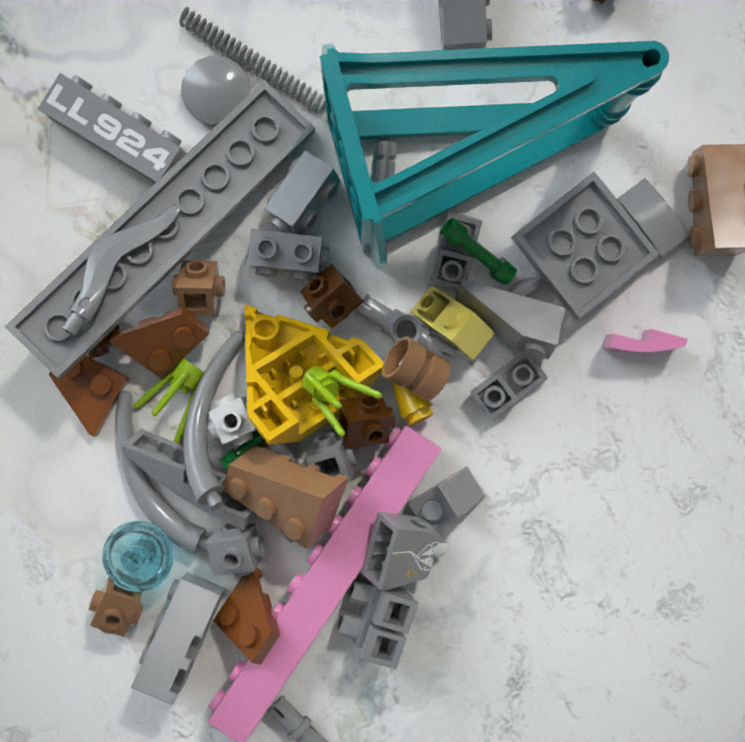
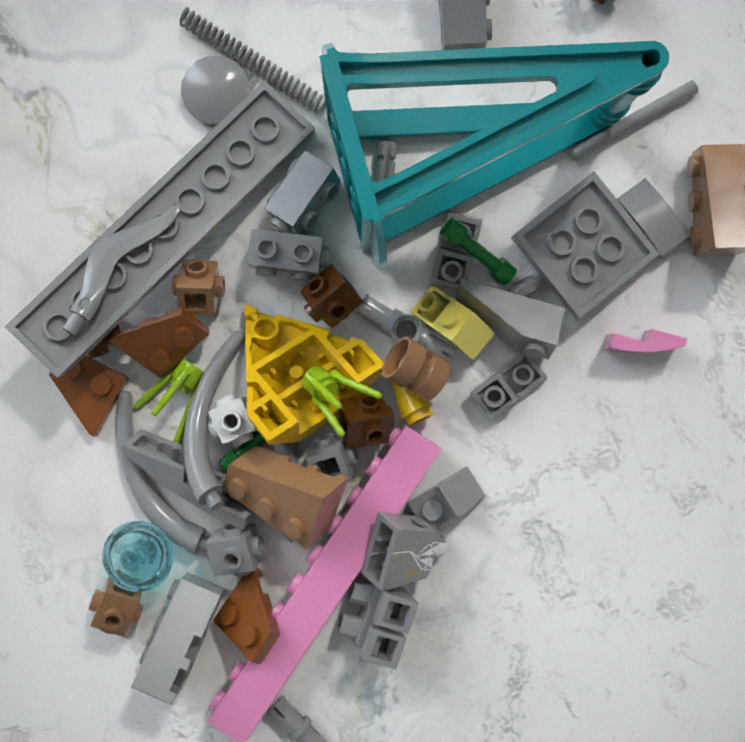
light grey brick [38,73,187,183] -> none
none -> light grey bar [569,80,698,161]

